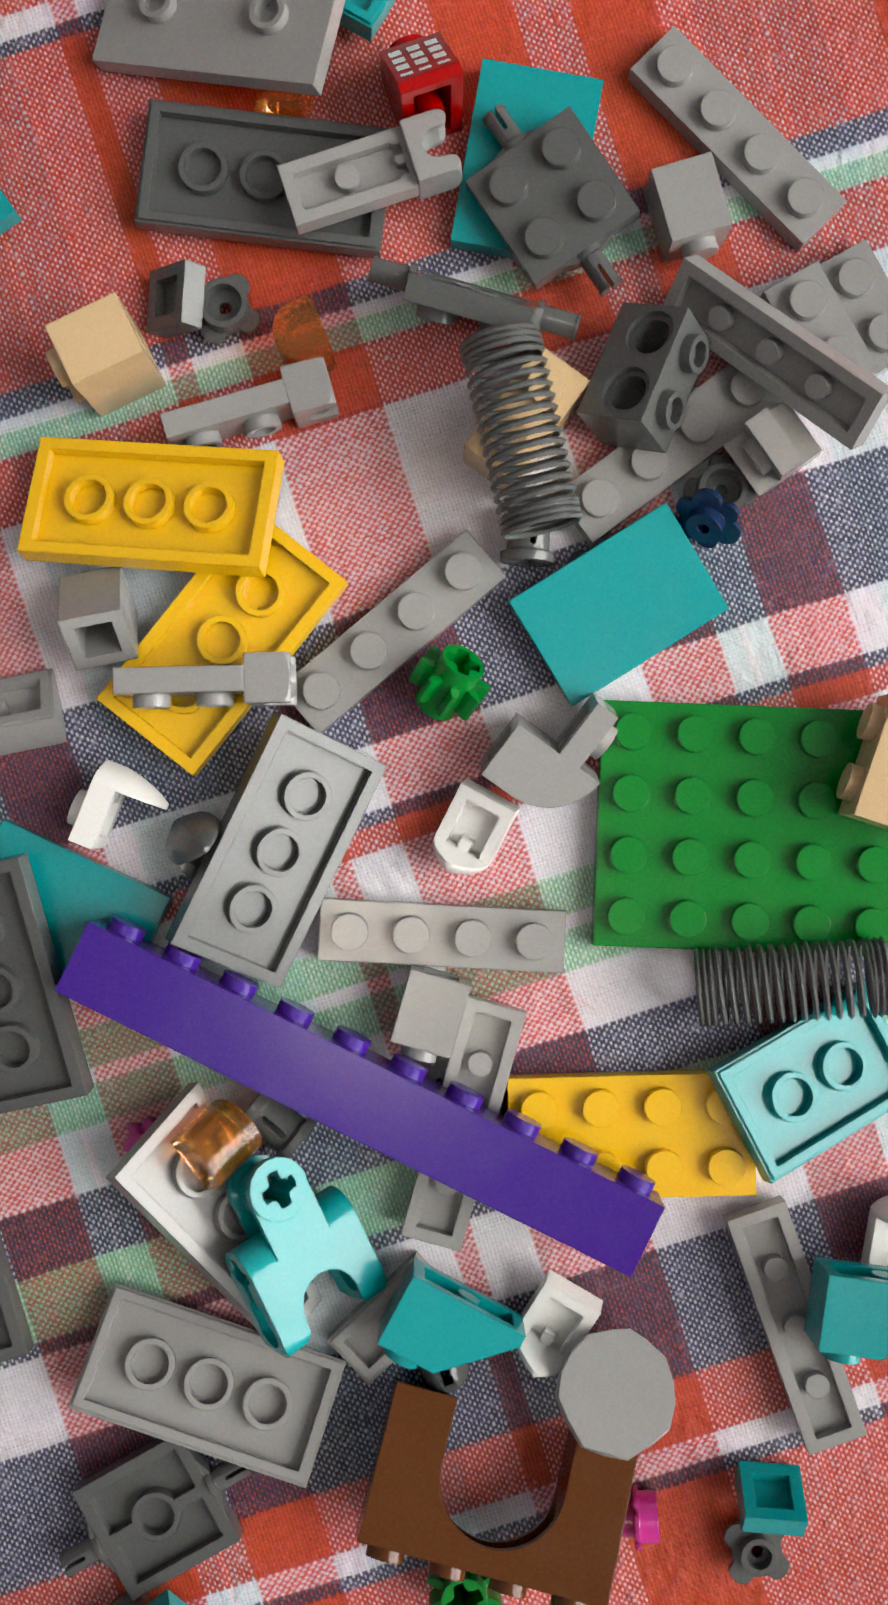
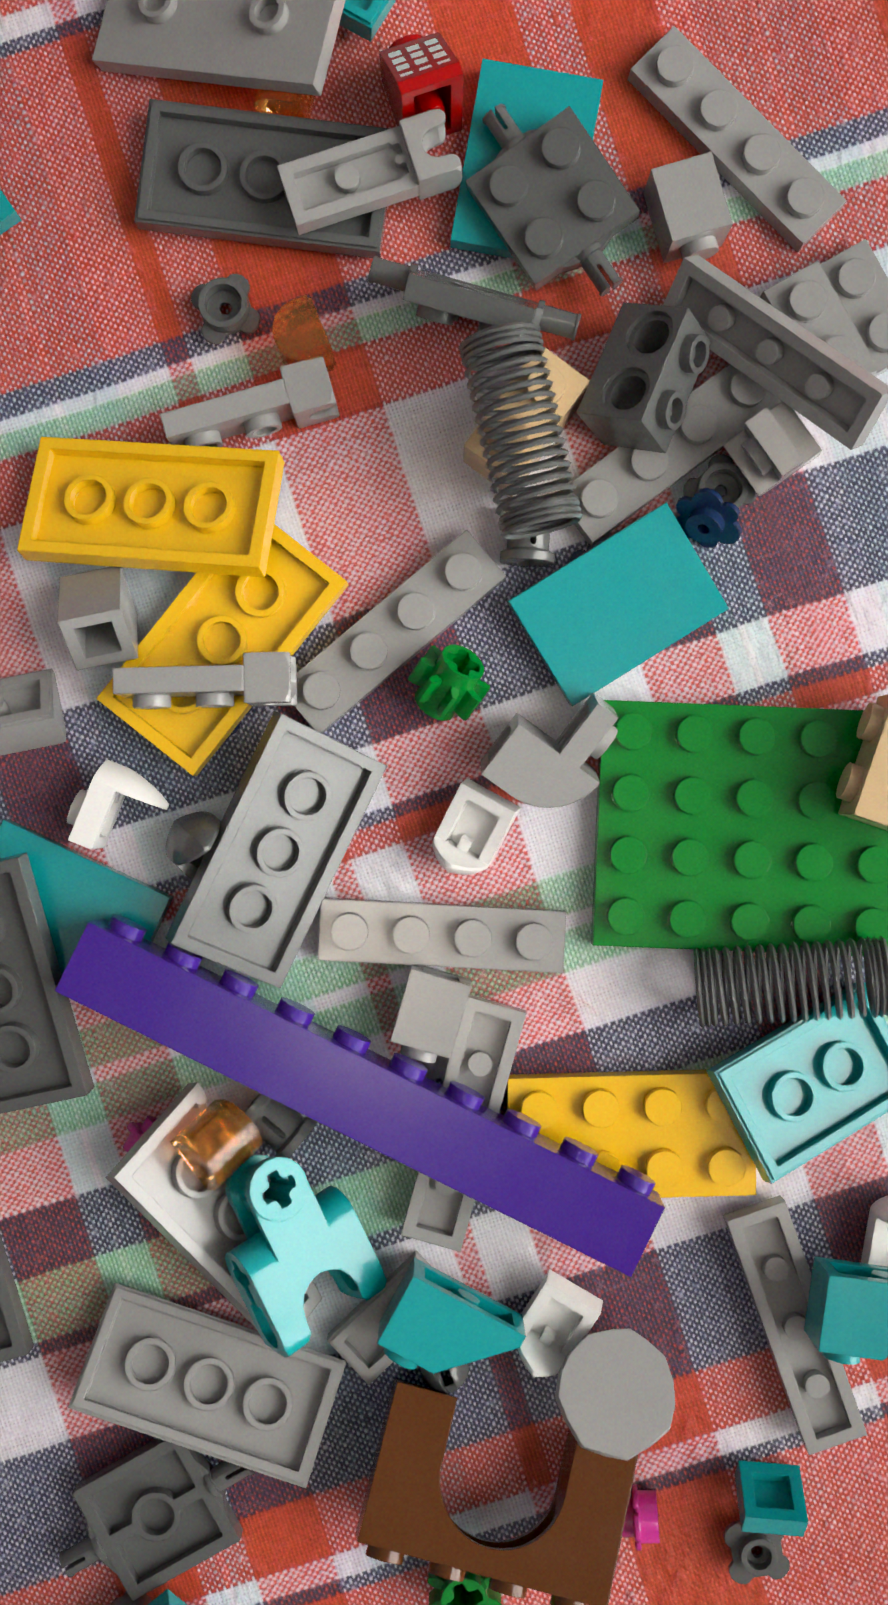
tan brick [44,292,167,417] -> none
dark grey tile [146,259,206,339] -> none

